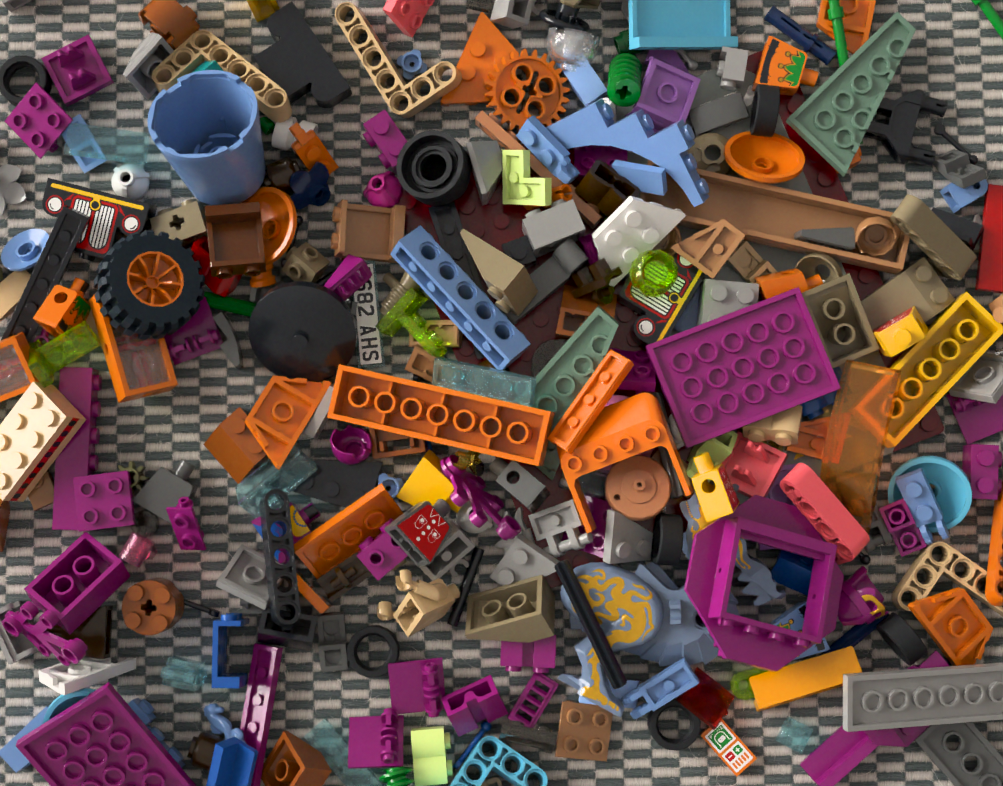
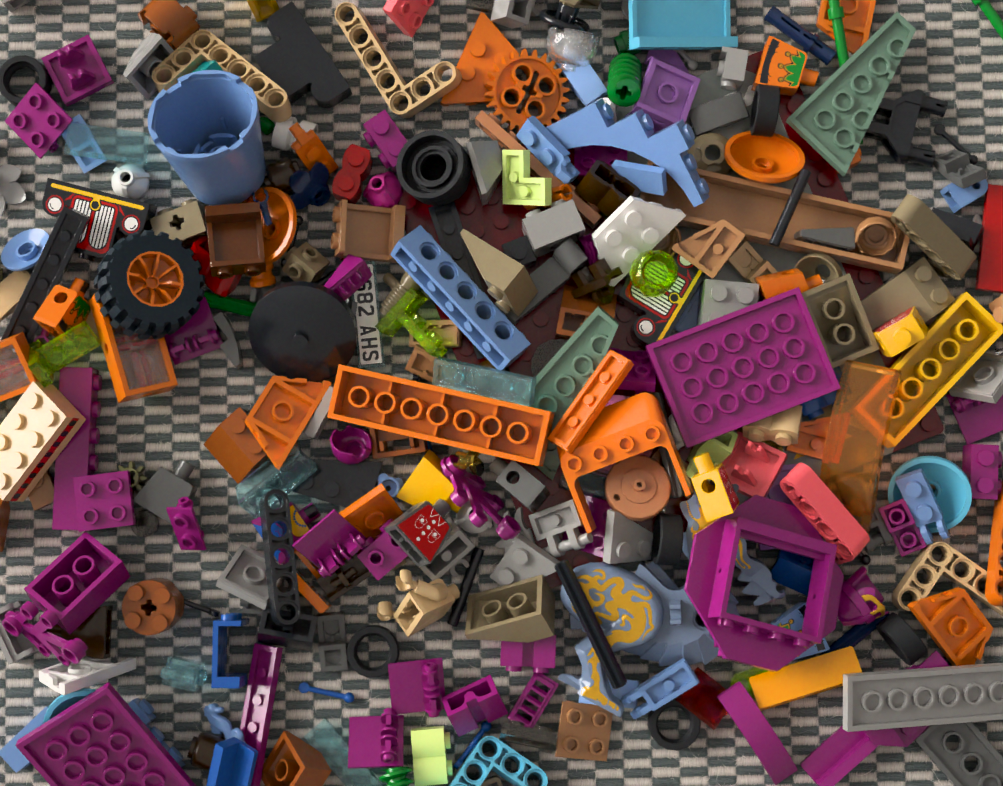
clear pink piece [118,532,157,568] -> none
medium blue plate [397,49,427,80] -> none
tile [699,716,757,776] -> none
clear light blue plate [776,716,813,754] -> none
none -> clear blue hand [252,188,273,226]
none -> magenta hinge [292,509,367,578]
none -> blue hinge [299,682,354,703]
none -> red brick [332,144,373,204]
none -> magenta slope [717,681,798,785]
none -> black bar [769,169,811,247]

